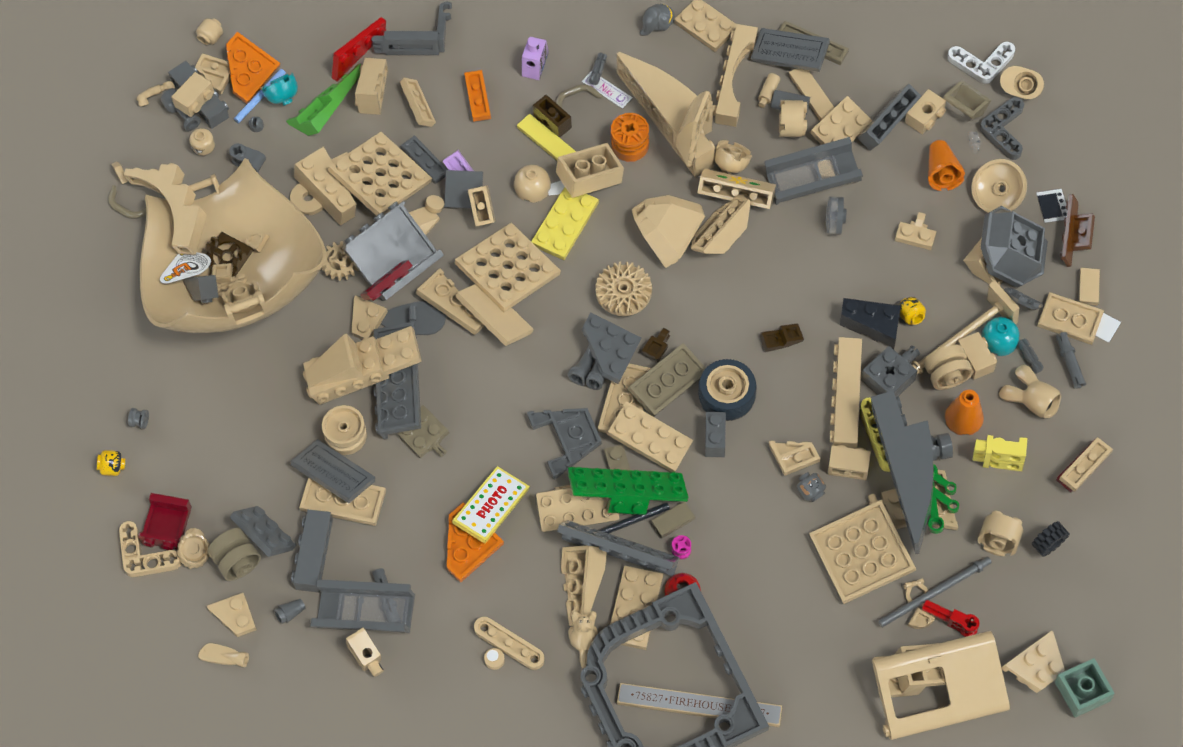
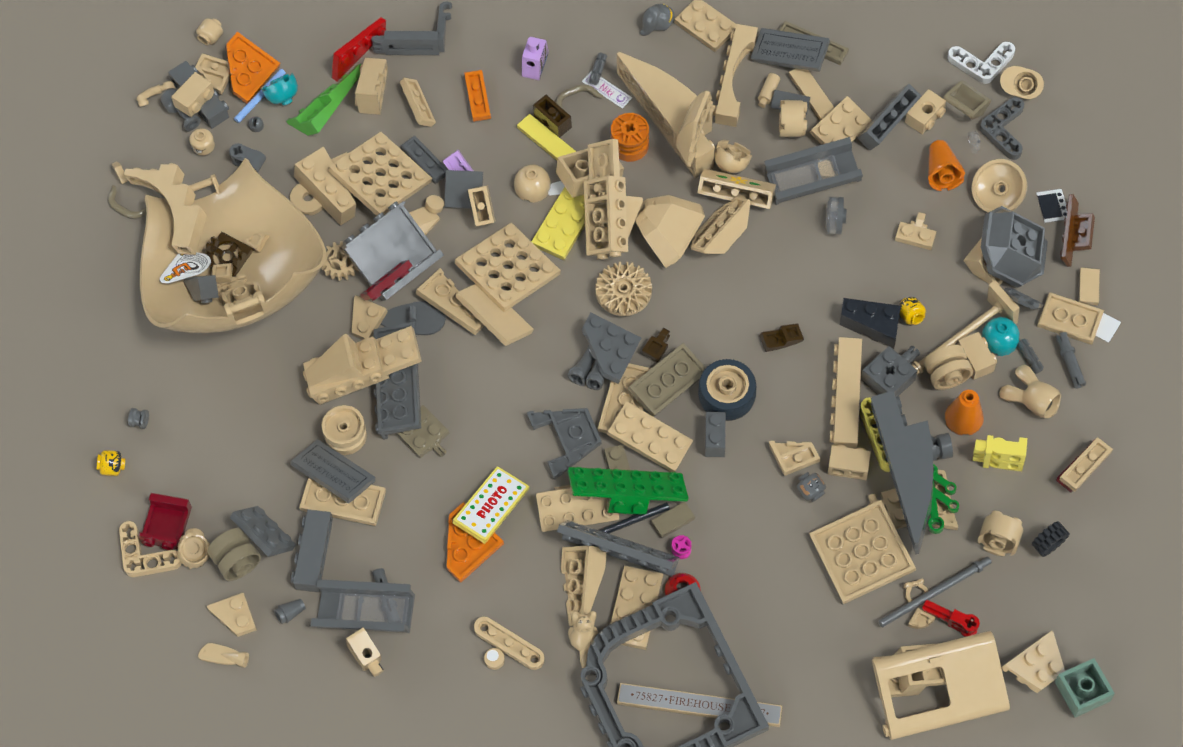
none -> tan wedge [584,139,643,259]

